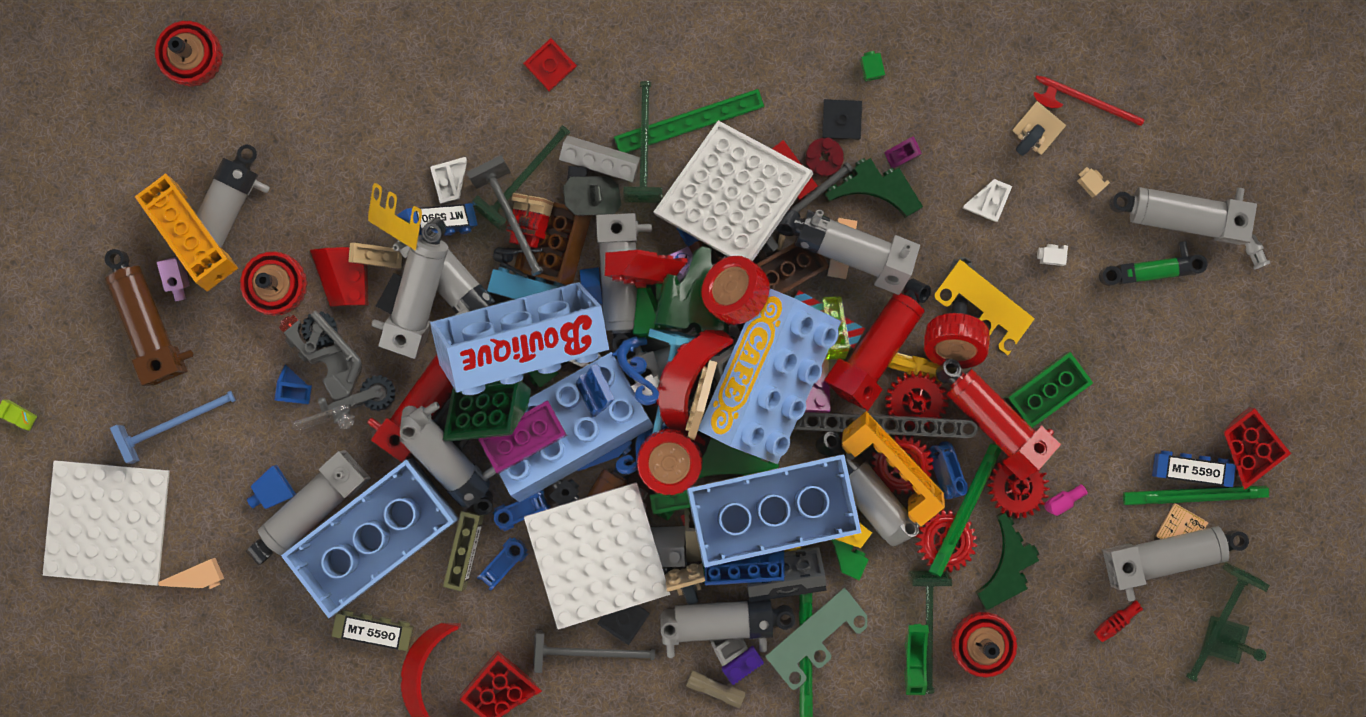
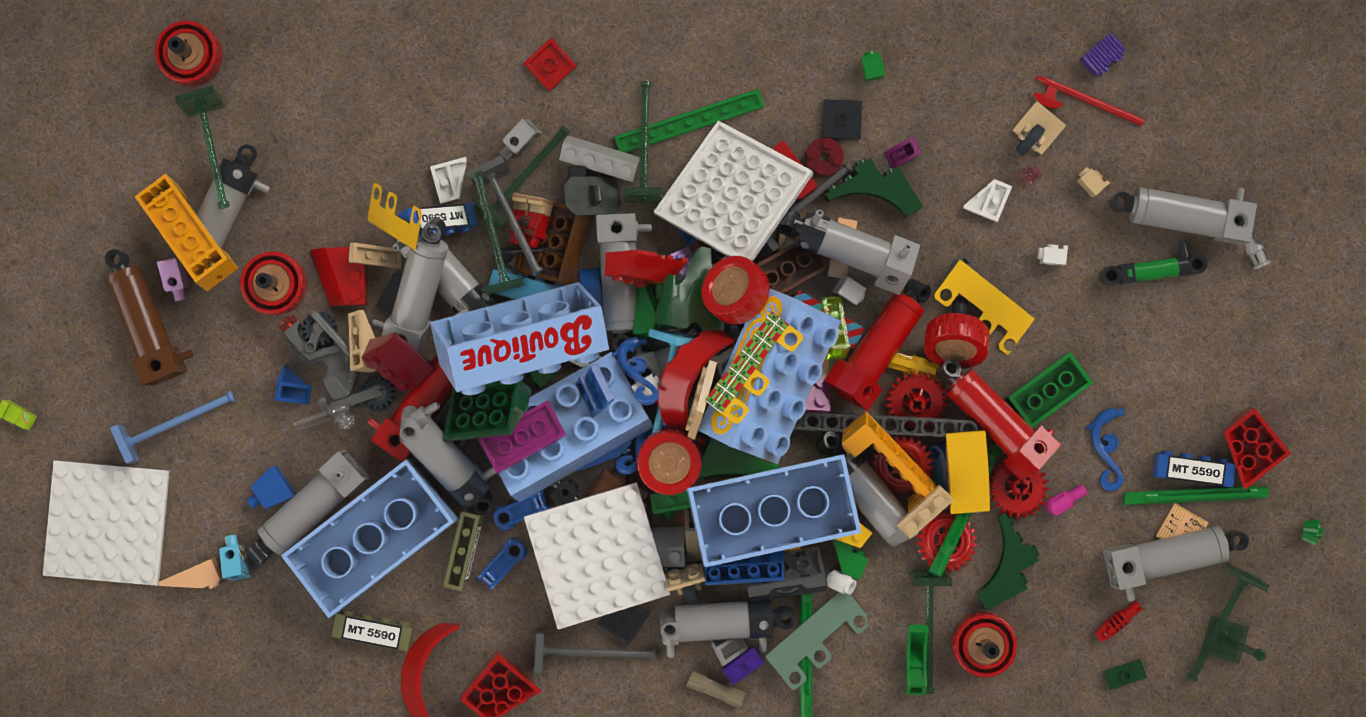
none -> clear green tile [175,86,230,209]
none -> medium azure torso [219,535,251,581]
none -> tan slope [348,310,377,373]
none -> dark red slope [362,332,435,391]
none -> clear green tile [471,171,527,295]
none -> light grey torso [500,118,542,160]
none -> piece [705,311,803,424]
none -> white brick [826,569,856,595]
none -> white brick [832,275,866,305]
none -> tan plate [897,485,953,539]
none -> yellow slope [946,430,990,514]
none -> clear pink piece [1021,166,1042,183]
none -> dark purple brick [1079,32,1126,76]
none -> blue plant [1086,408,1125,491]
none -> dark green plate [1104,659,1147,690]
none -> green piece [1302,519,1324,546]

